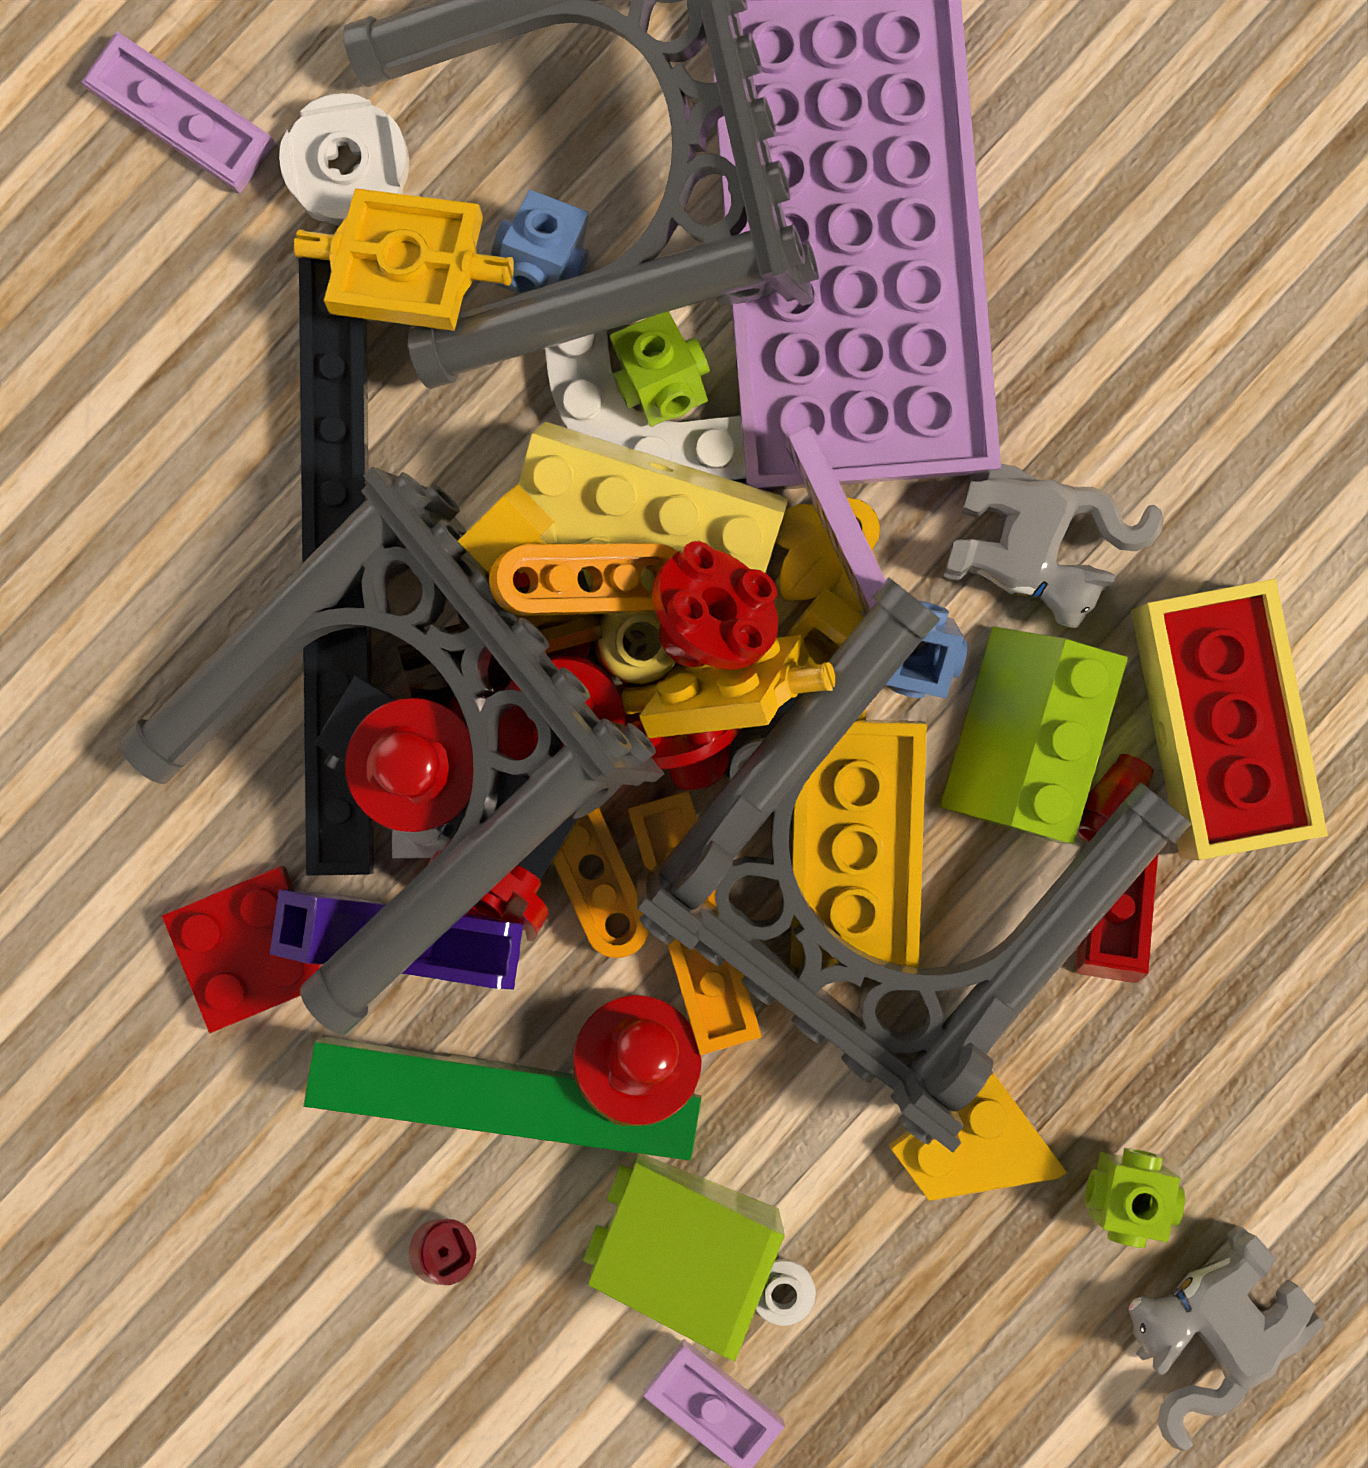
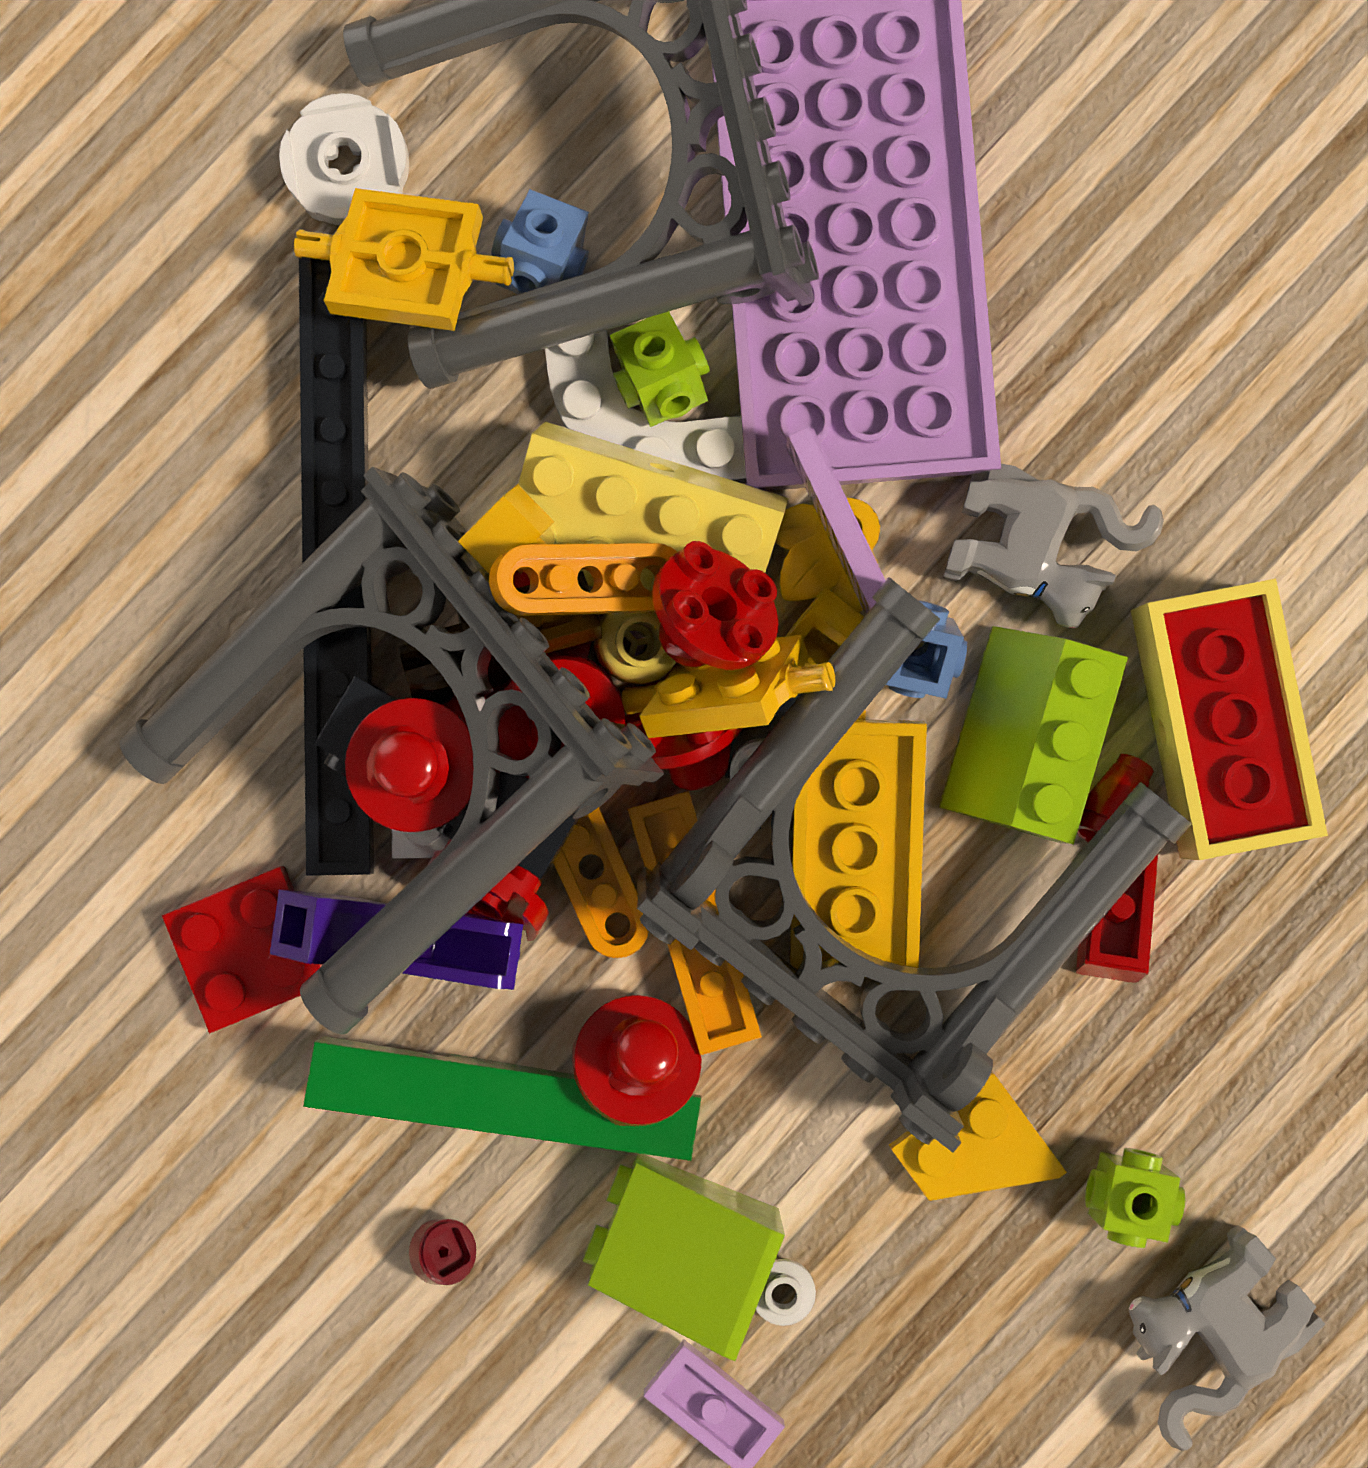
lavender tile [81,31,276,194] -> none

